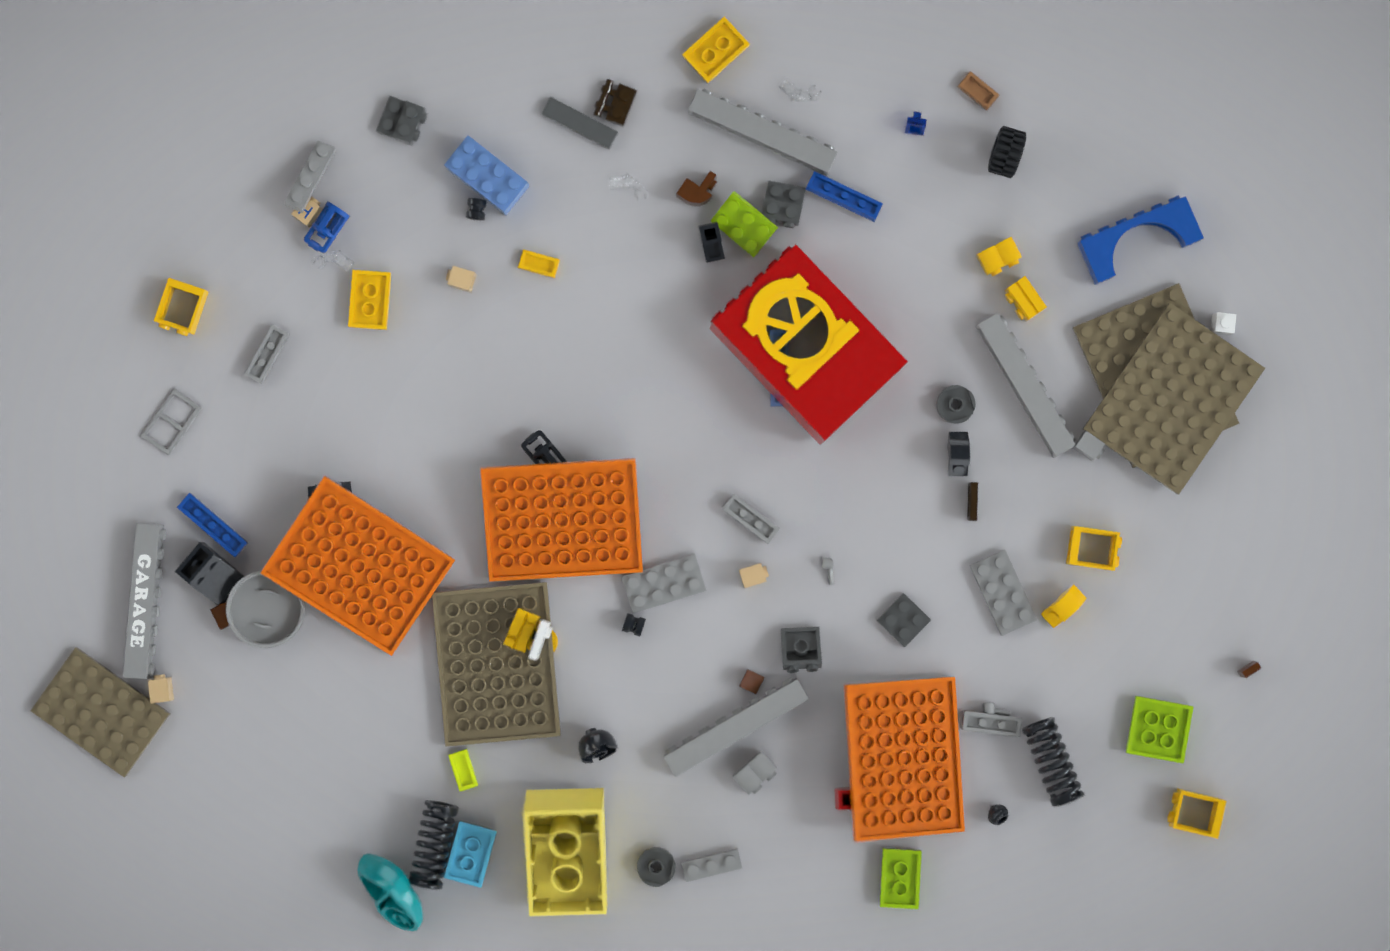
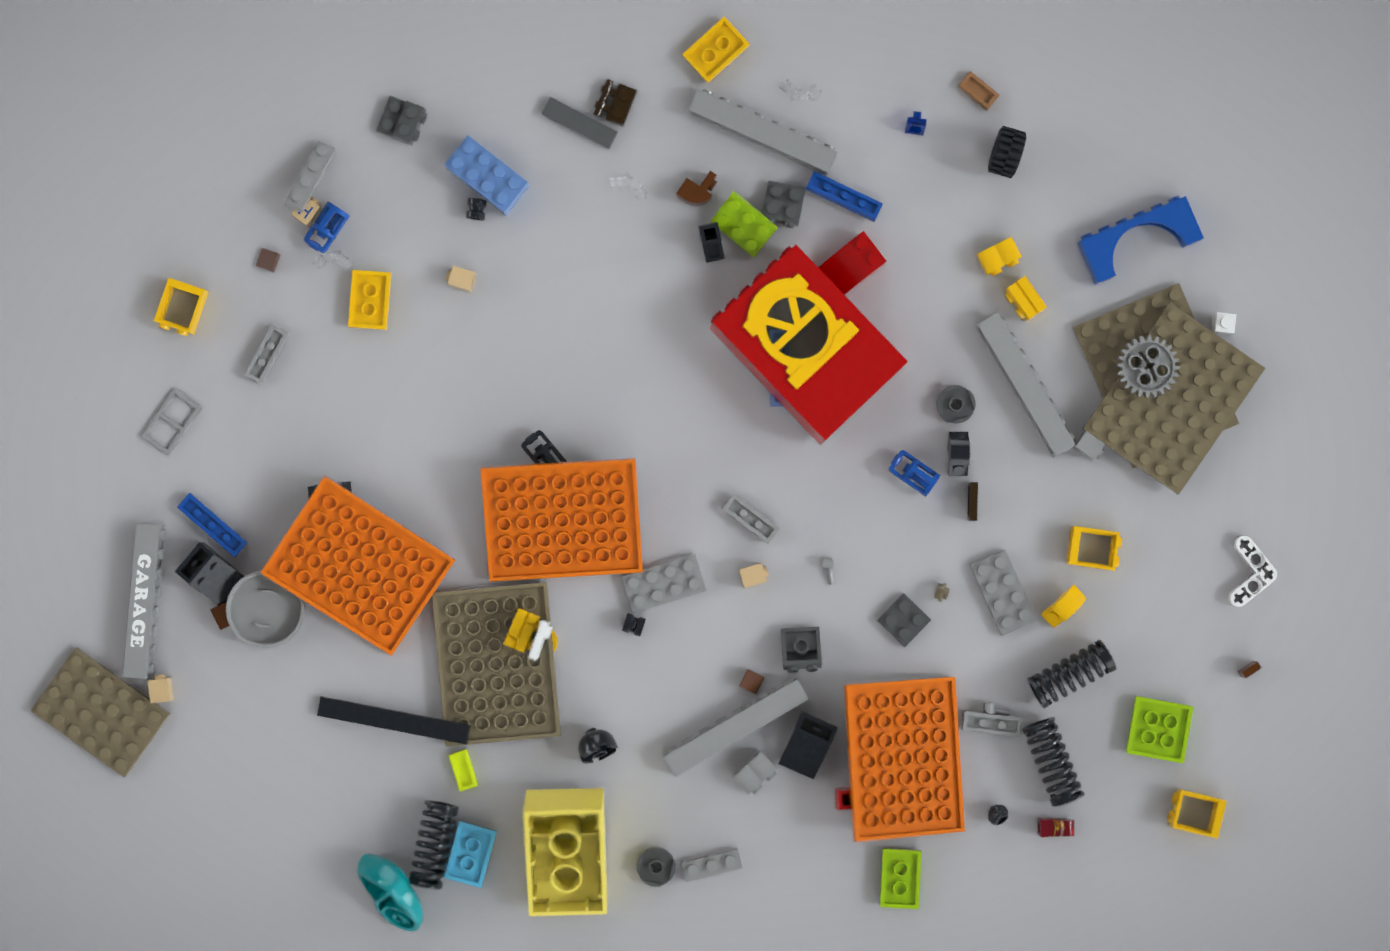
yellow tile [518,249,560,278] -> none
none -> reddish brown slope [256,248,280,273]
none -> black tile [317,696,471,744]
none -> black slope [778,711,838,779]
none -> red slope [818,231,887,295]
none -> blue piece [888,450,940,497]
none -> dark tan plate [934,583,950,602]
none -> black piece [1027,639,1117,709]
none -> dark red leg [1038,818,1074,837]
none -> light grey gear [1116,335,1180,398]
none -> white beam [1228,536,1277,607]

